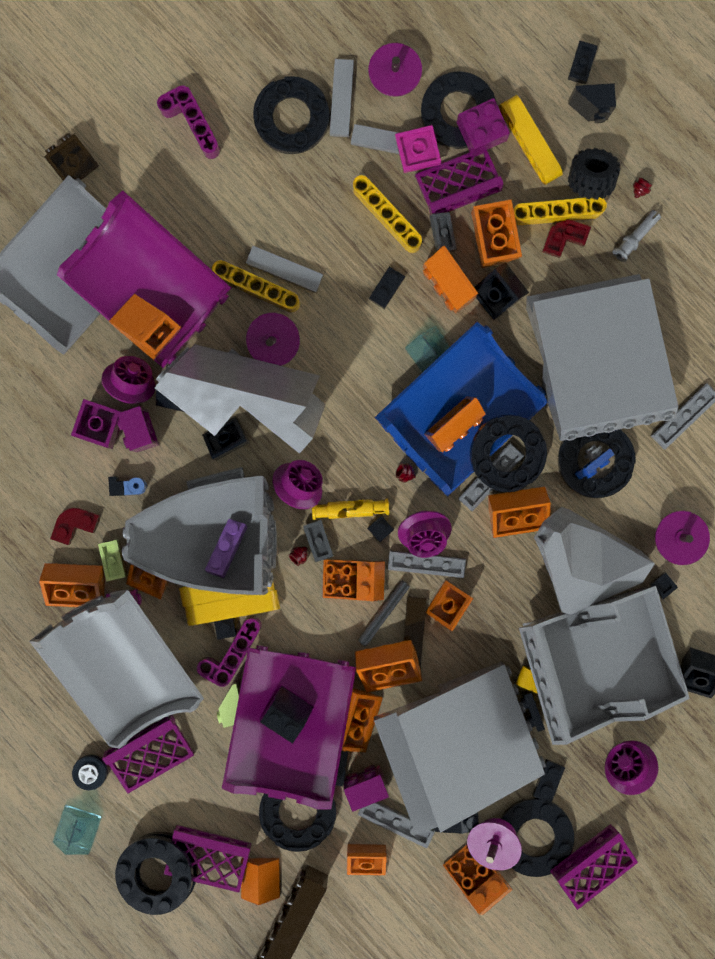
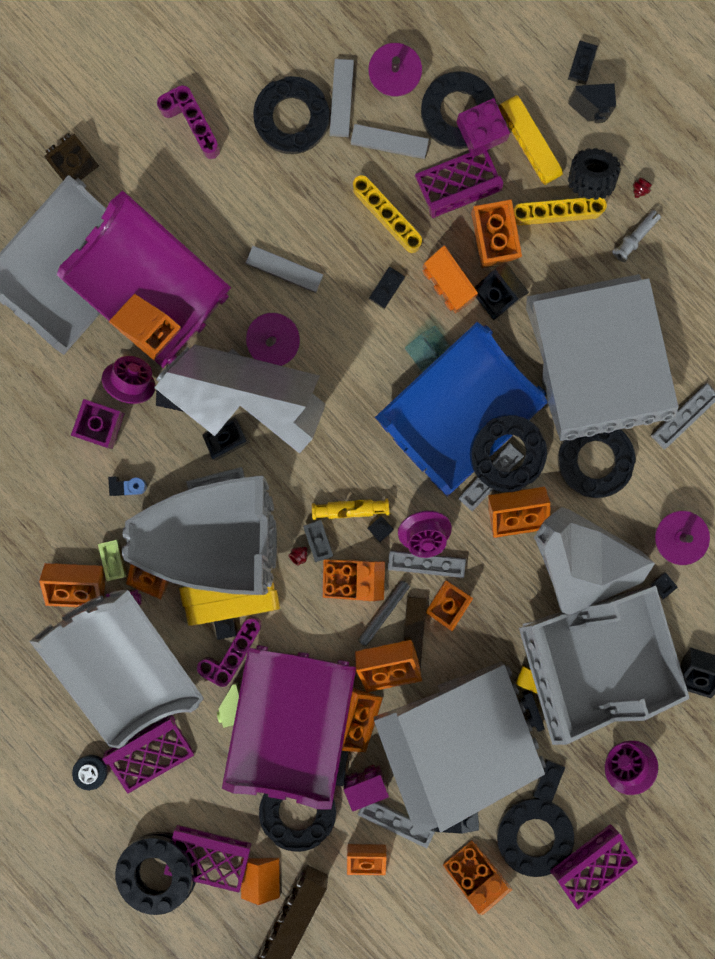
dark red plate [50,508,101,545] -> none
clear light blue slope [52,805,102,855] -> none
magenta brick [117,406,159,452] -> none
medium lavender plate [205,519,247,578] -> none
yellow beam [212,260,300,312] -> none
black slope [260,685,314,744] -> none
magenta piece [272,460,323,509] -> none
dark pink plate [395,125,441,173] -> none
dark red plate [395,463,416,483] -> none
orange slope [424,396,486,452] -> none
dark grey plate [429,212,457,252] -> none
piece [467,818,522,870] -> none
dark red plate [542,220,591,258] -> none
blue plate [575,449,615,479] -> none
light grey plate [584,444,603,461] -> none

